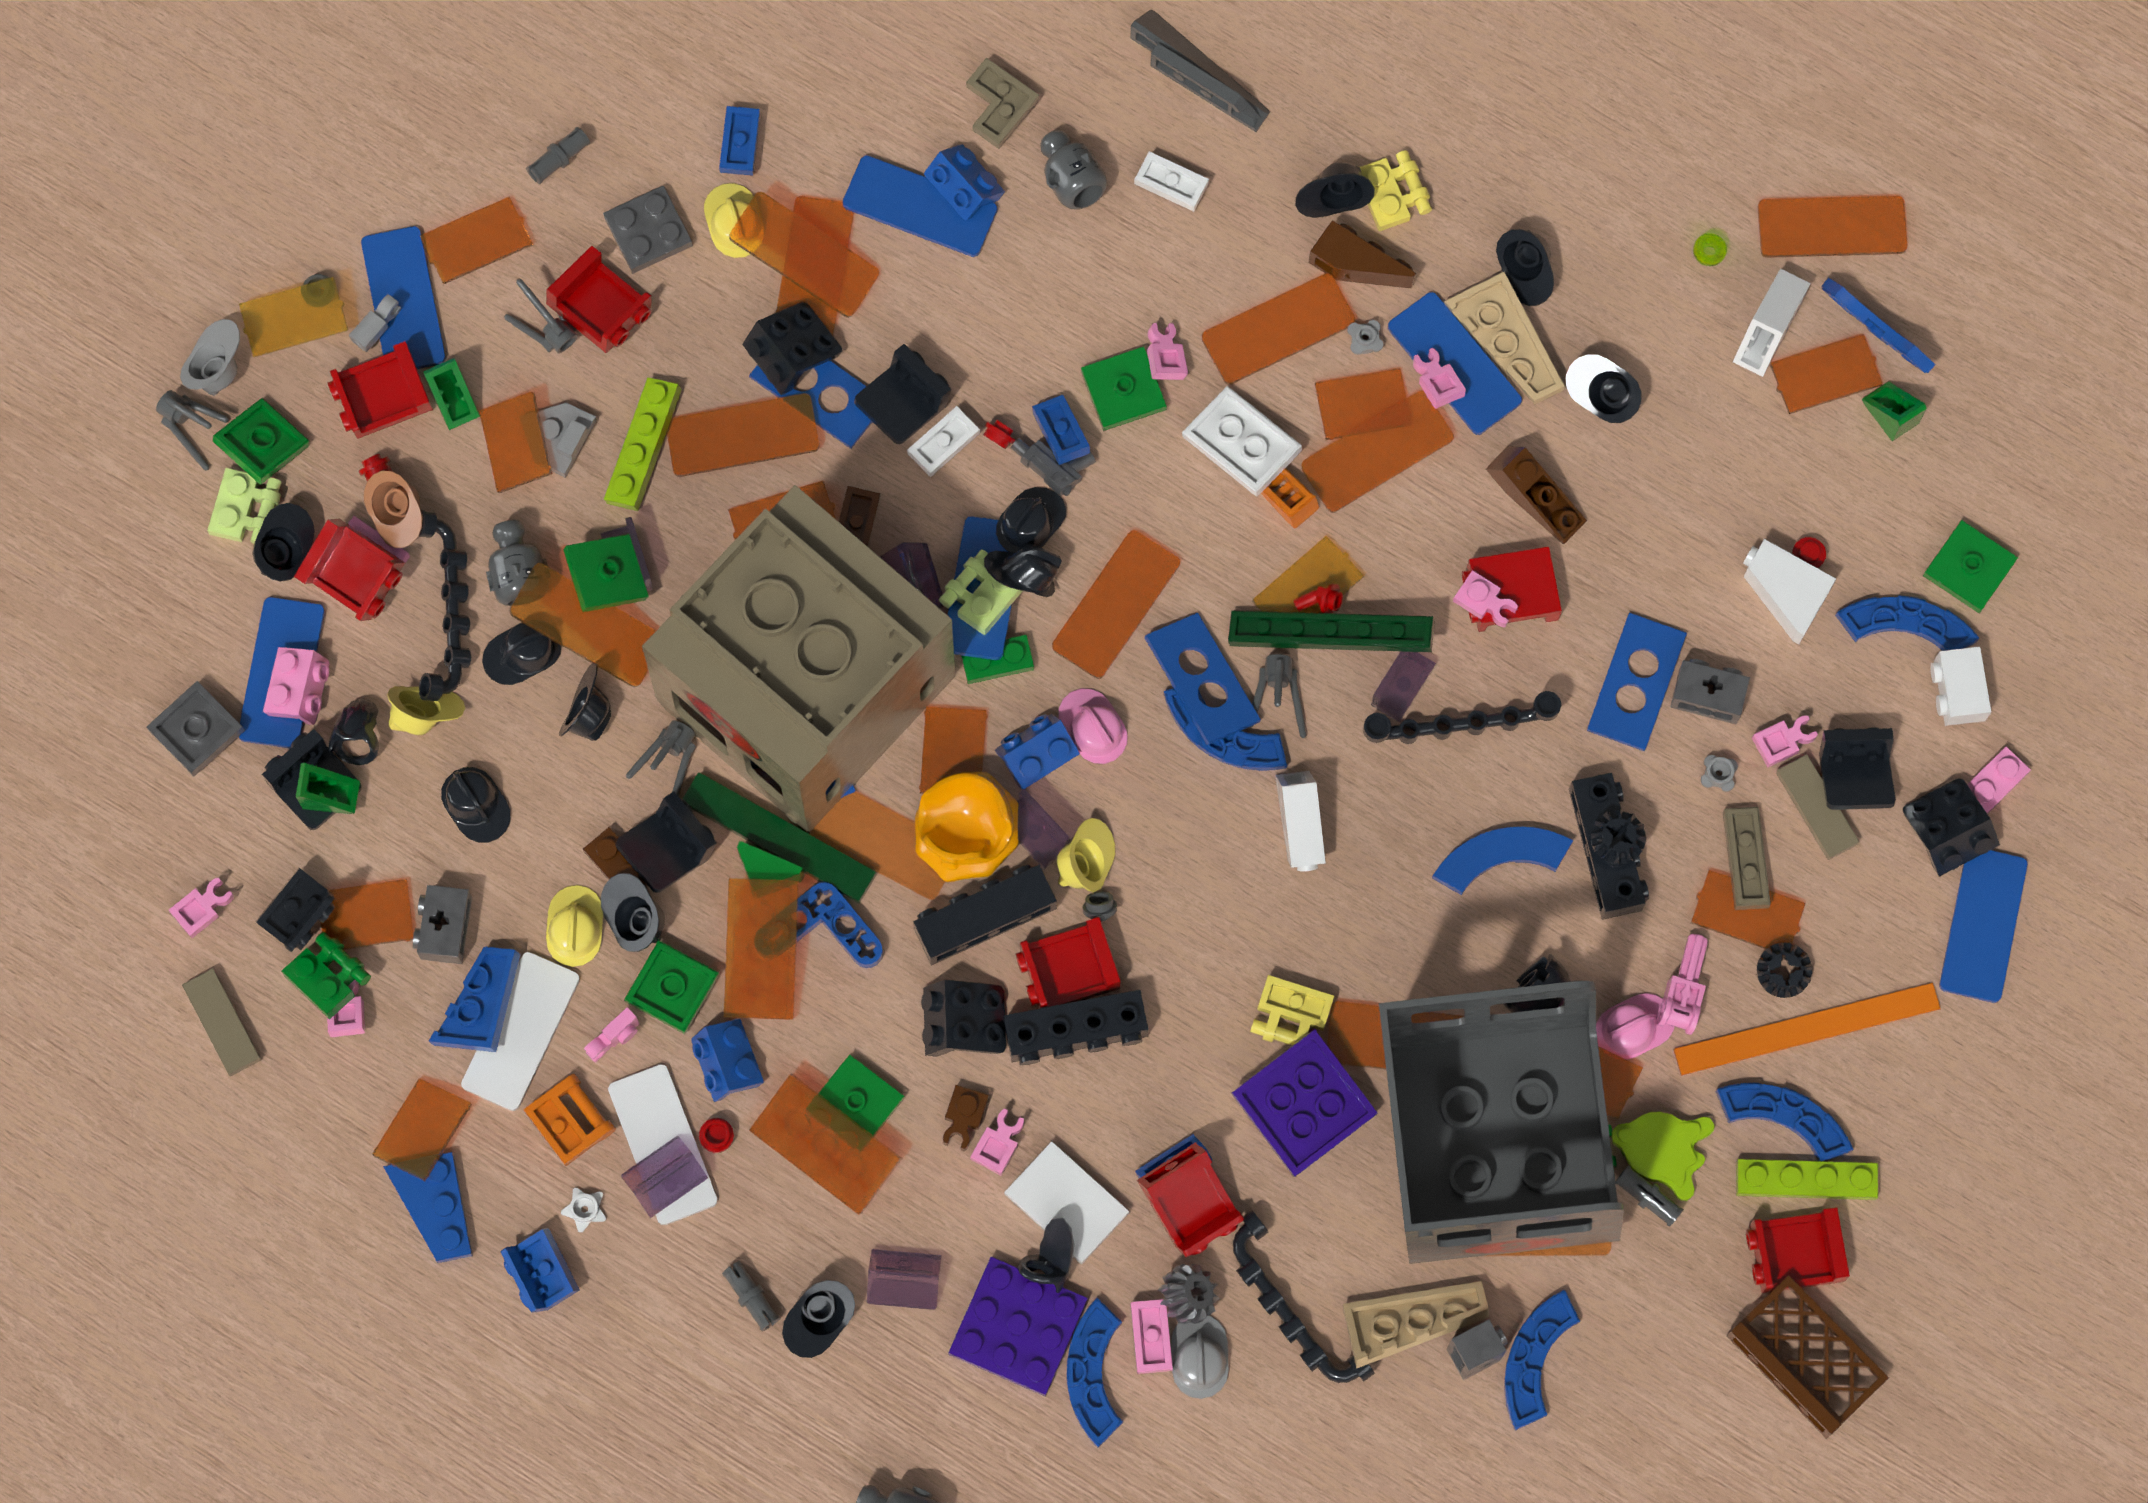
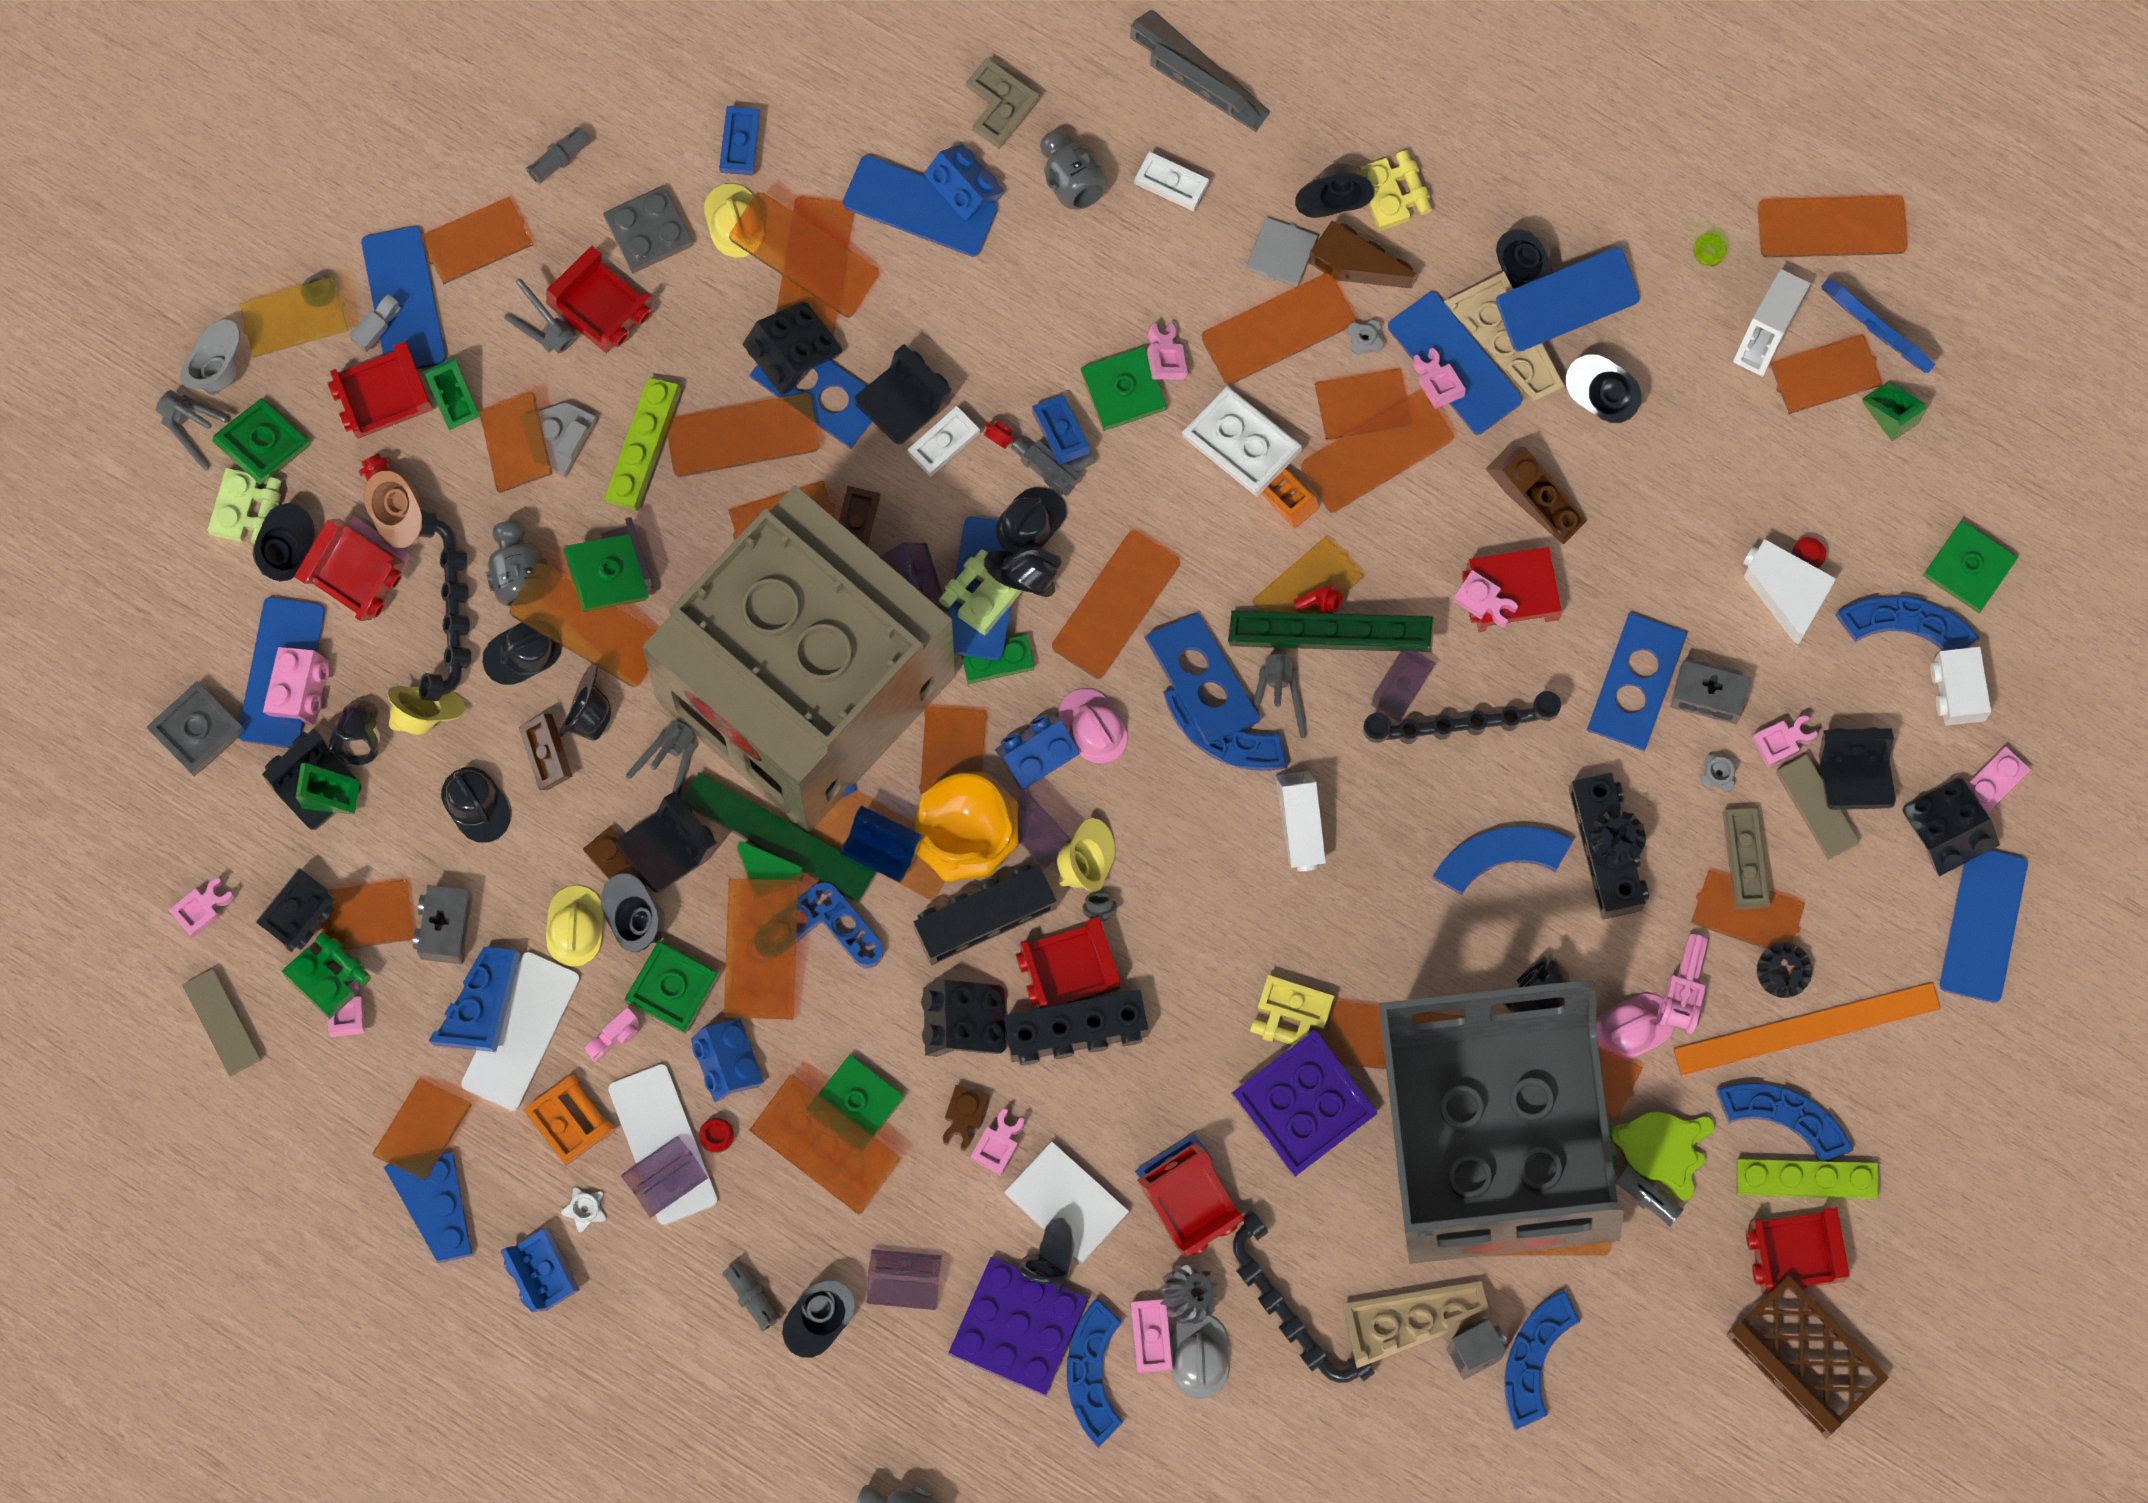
none -> reddish brown plate [519,713,573,790]
none -> clear blue bracket [840,805,923,882]
none -> light grey piece [1246,217,1318,287]
none -> blue piece [1496,247,1640,352]

